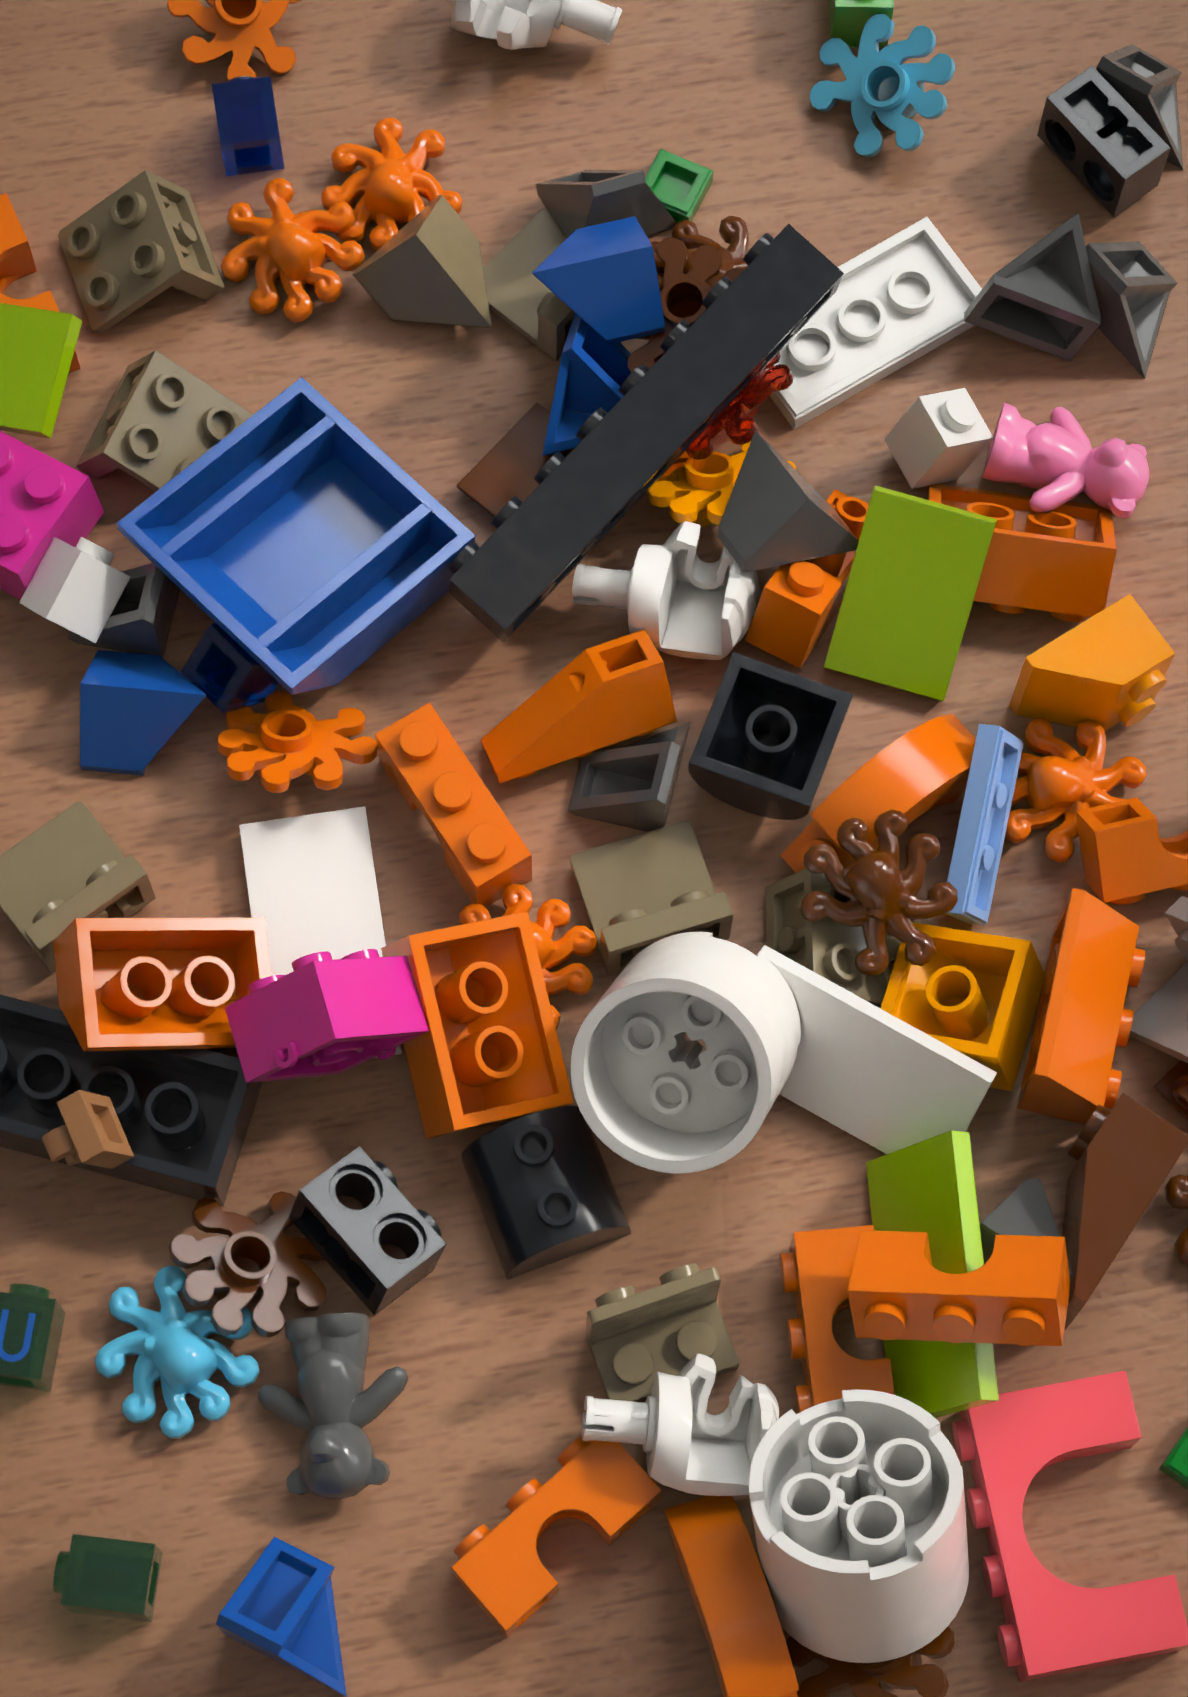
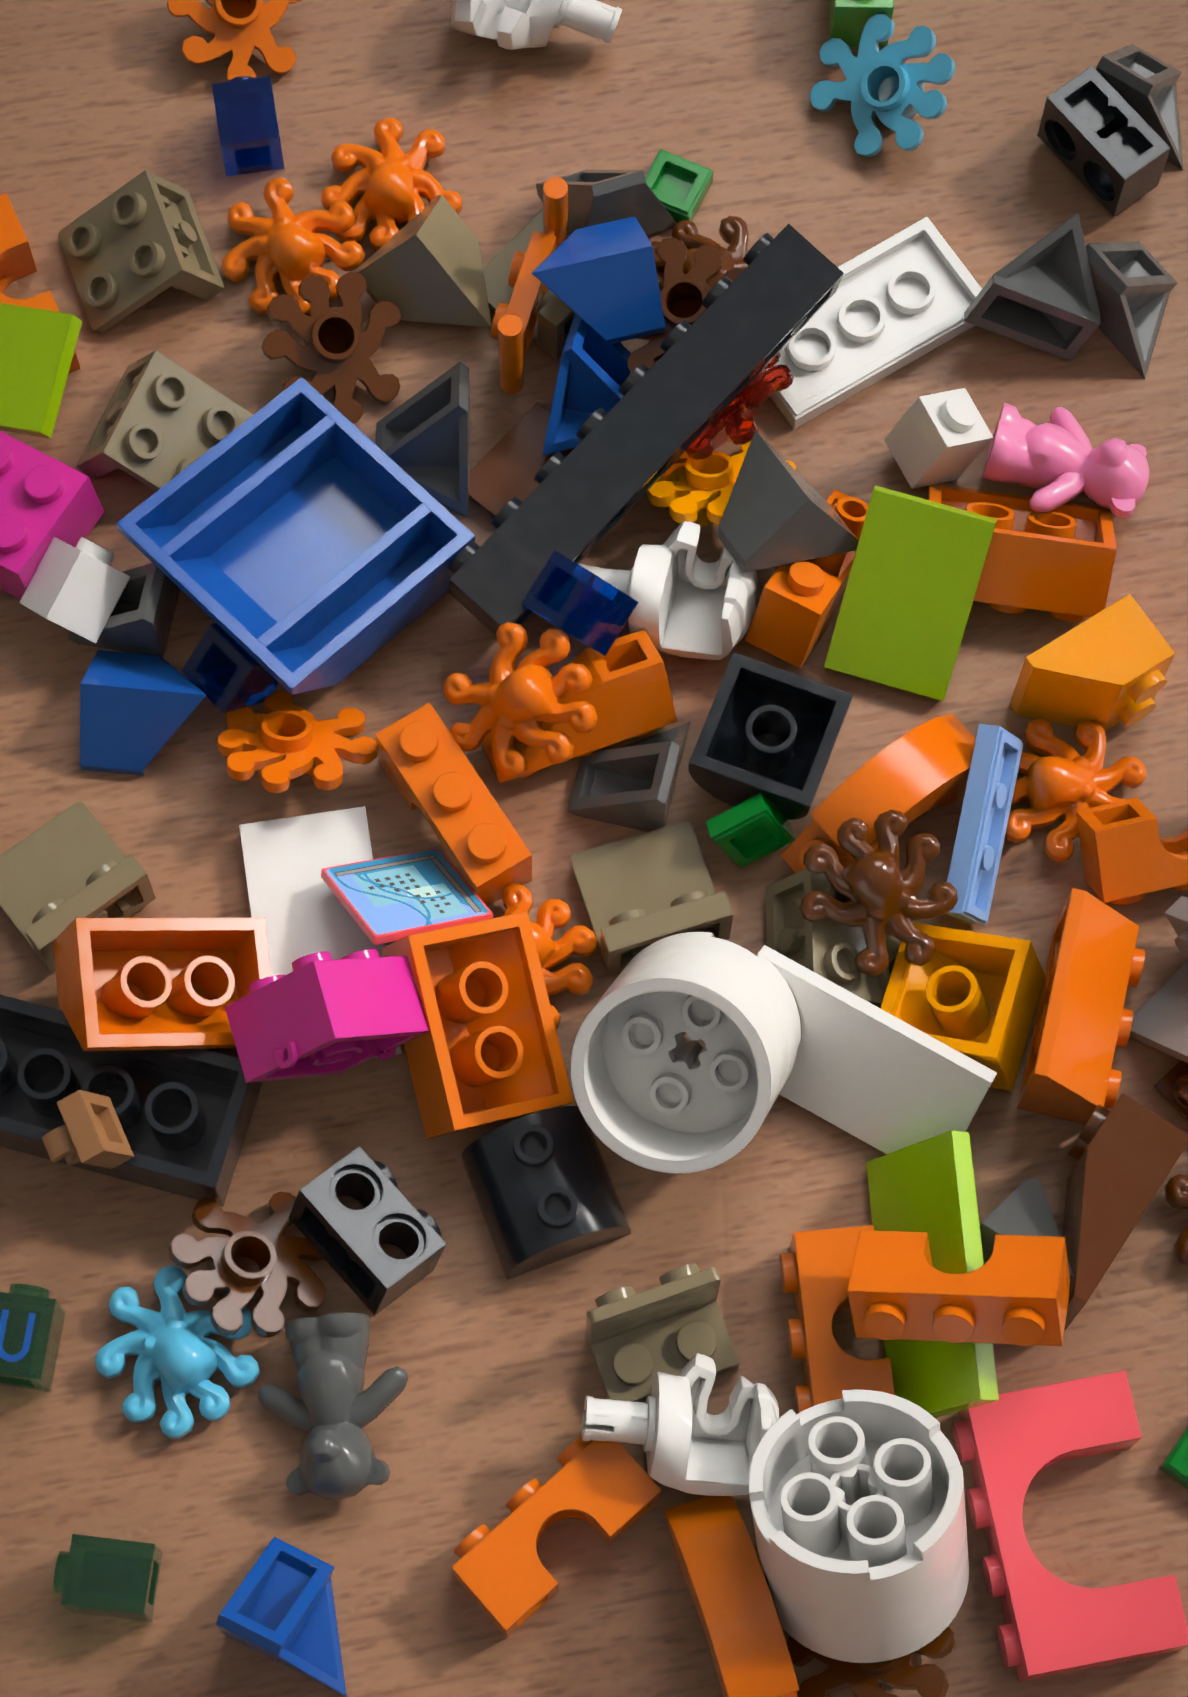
none -> reddish brown animal [261,272,401,424]
none -> piece [321,848,493,945]
none -> dark grey slope [375,362,471,518]
none -> orange animal [443,622,598,777]
none -> orange plate [491,177,568,394]
none -> clear blue brick [521,550,639,656]
none -> green tile [706,793,795,868]

